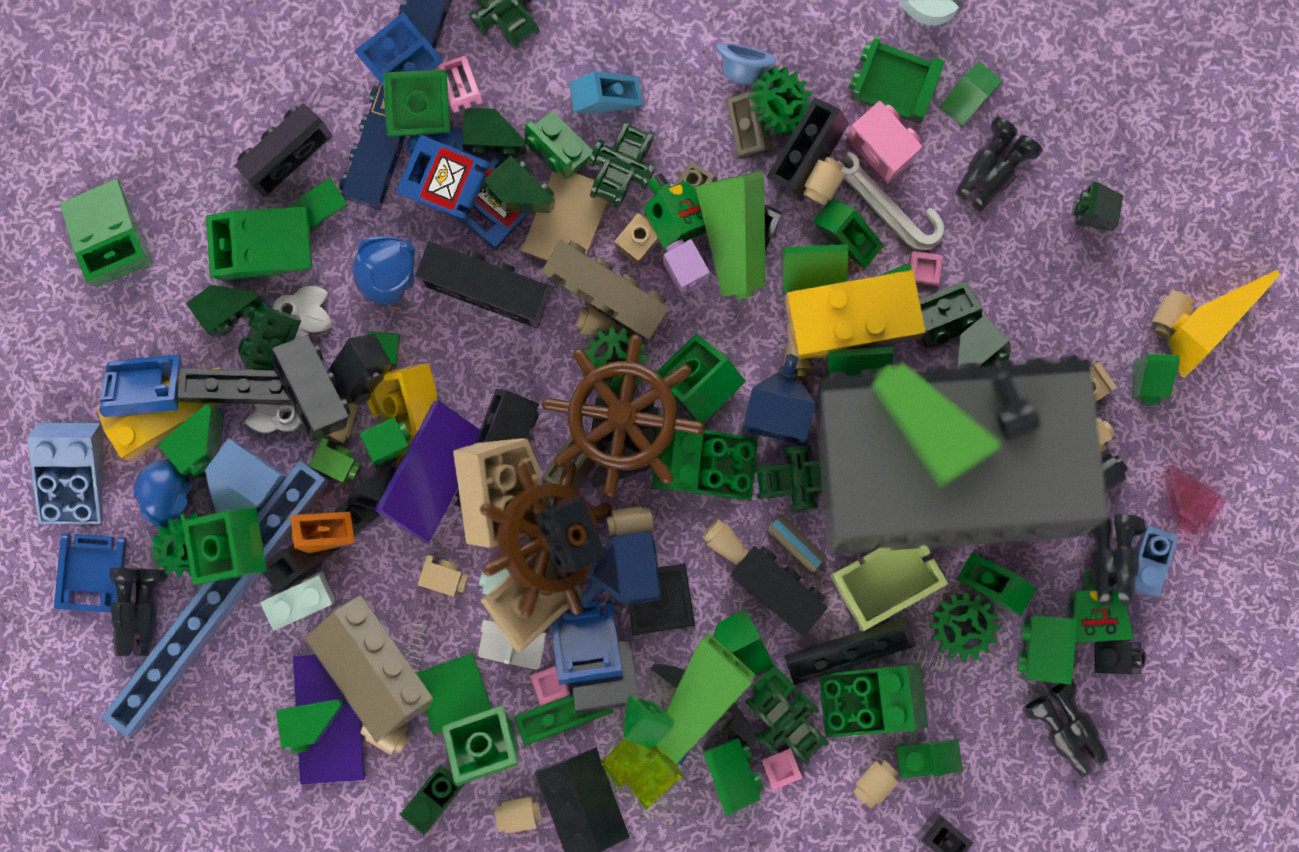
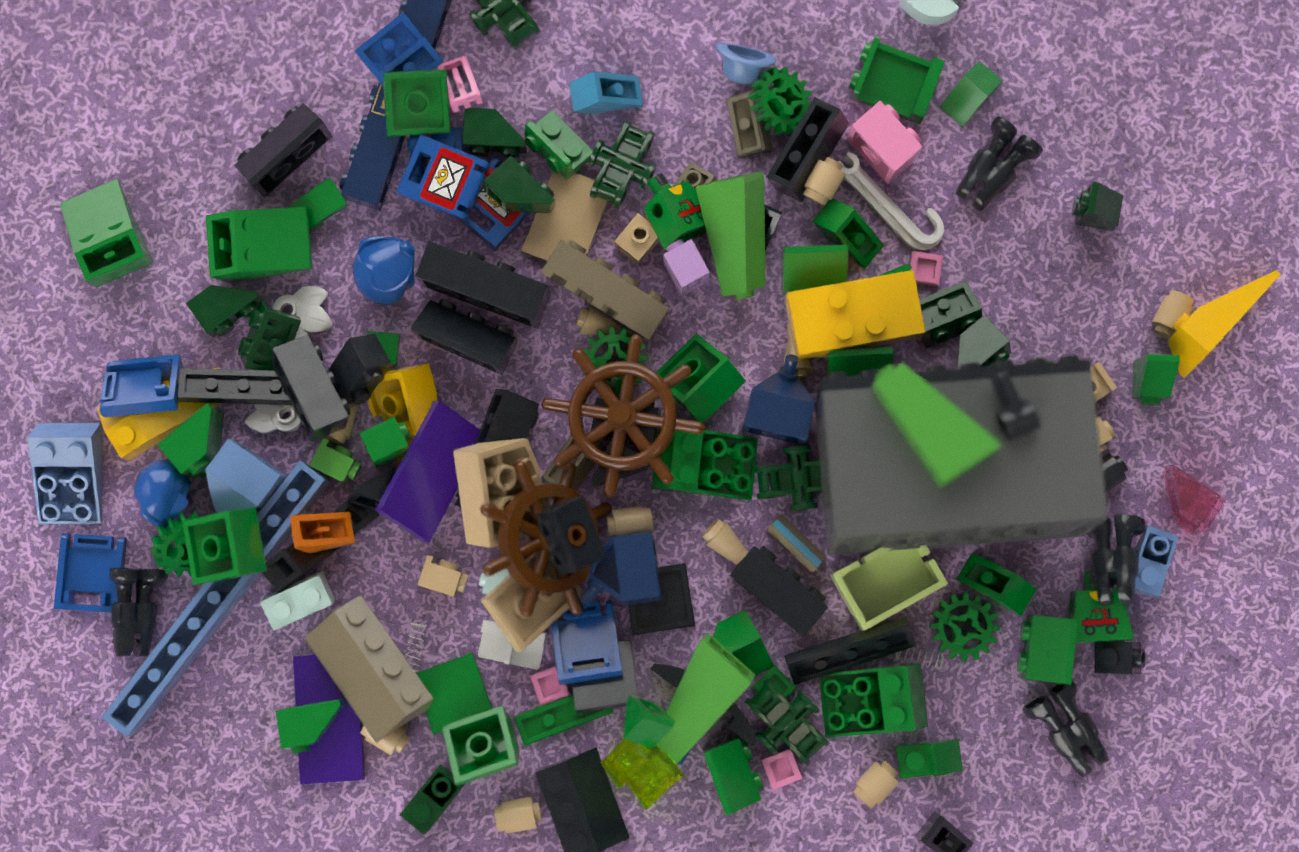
none -> black slope [411,299,518,376]

